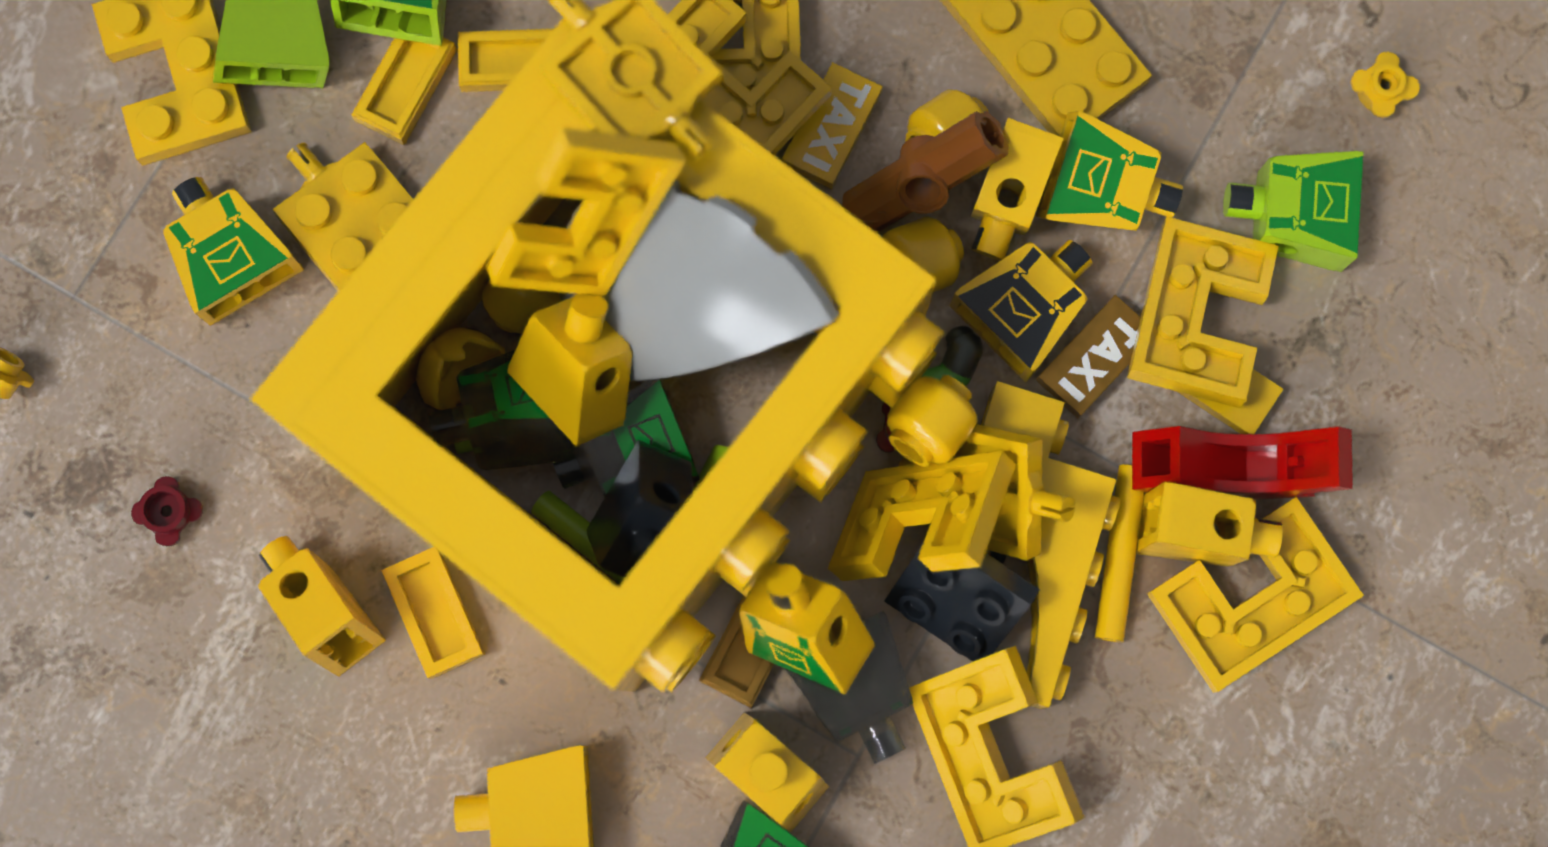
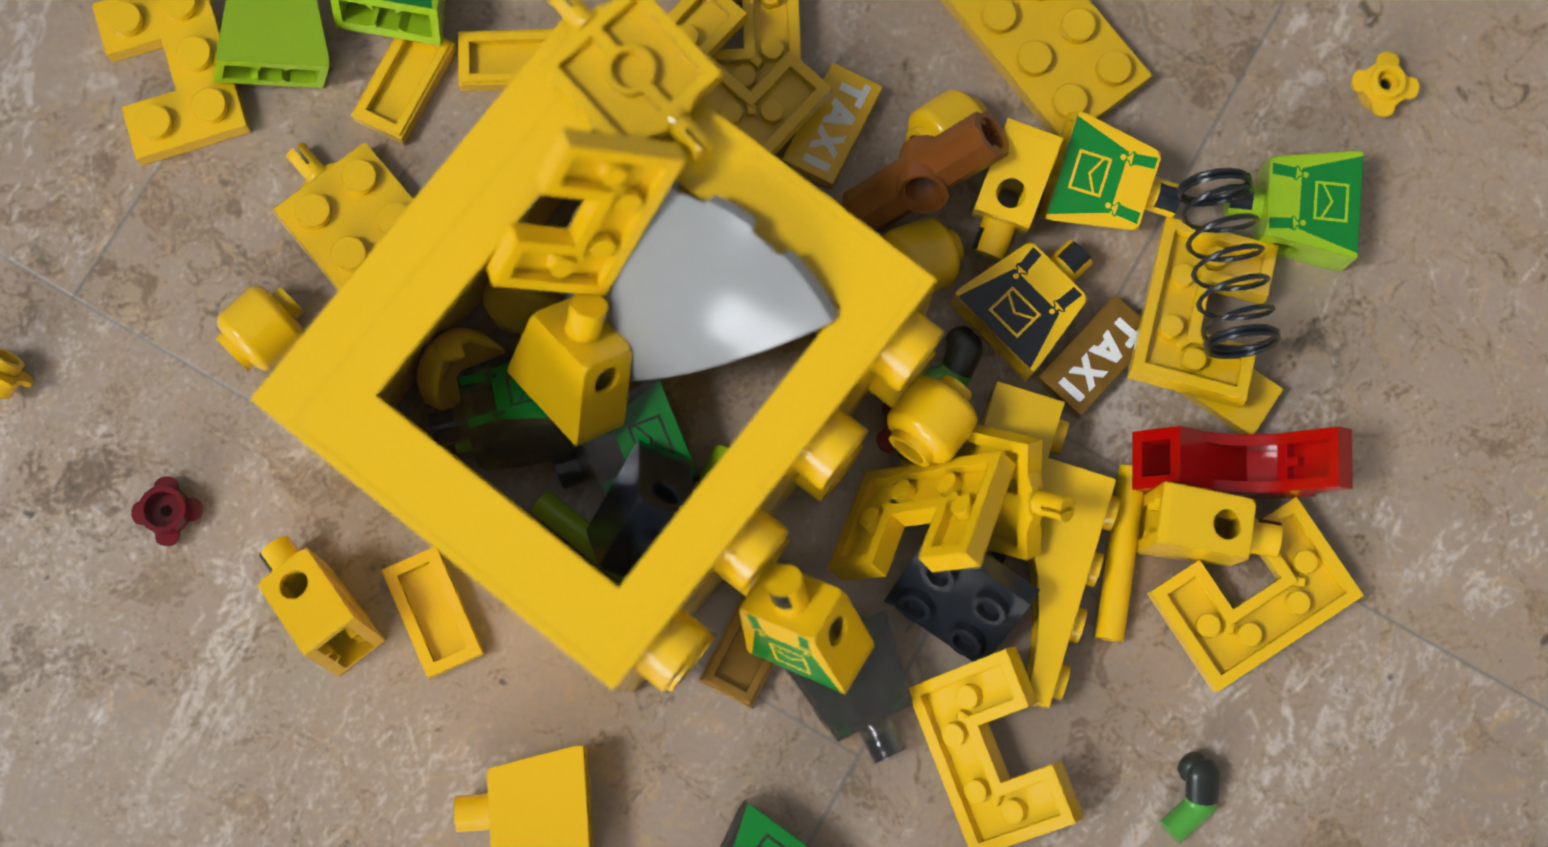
torso [163,177,304,326] -> none
yellow torso [705,712,829,833] -> none
none -> yellow head [215,285,304,371]
none -> arm [1159,751,1221,844]
none -> black piece [1176,168,1281,359]

